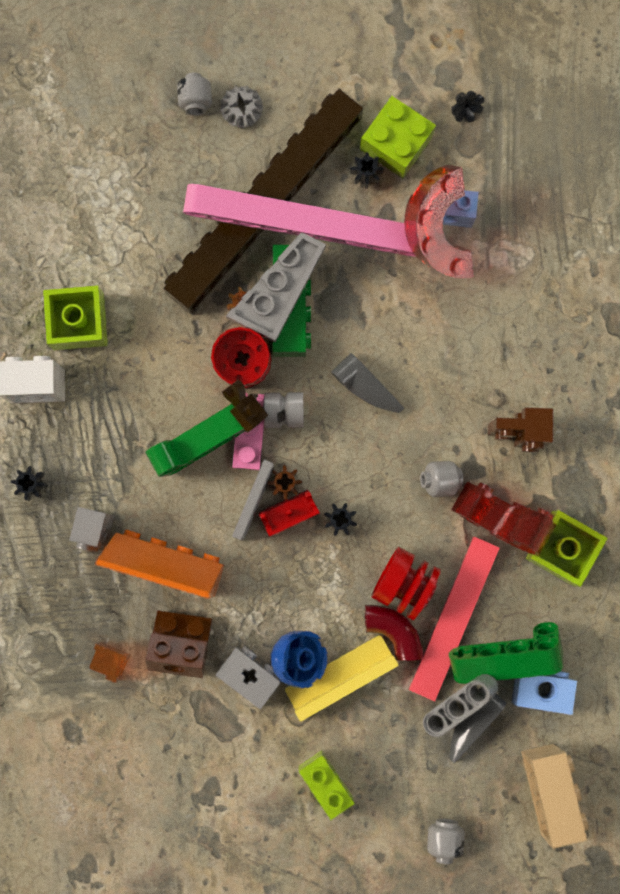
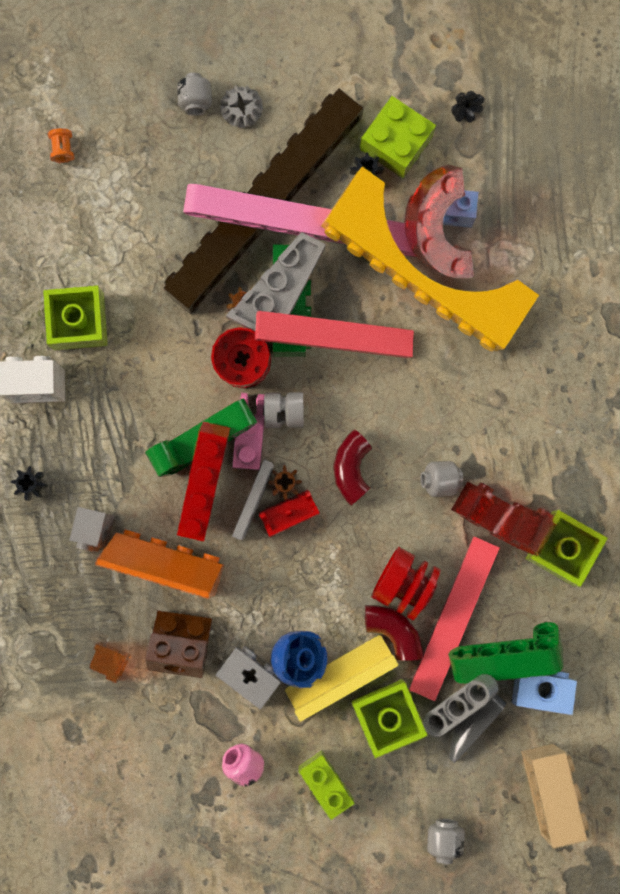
dark brown plate [222,380,269,433] -> none
black gear [324,503,357,536] -> none
dark grey piece [331,353,404,413] -> none
reddish brown brick [487,407,553,453] -> none
none -> orange bush [48,128,75,163]
none -> red brick [177,421,230,542]
none -> bright pink head [222,744,264,787]
none -> coral tile [255,311,414,358]
none -> yellow arch [321,167,539,352]
none -> dark red cylinder [333,429,372,506]
none -> lime brick [351,679,427,758]

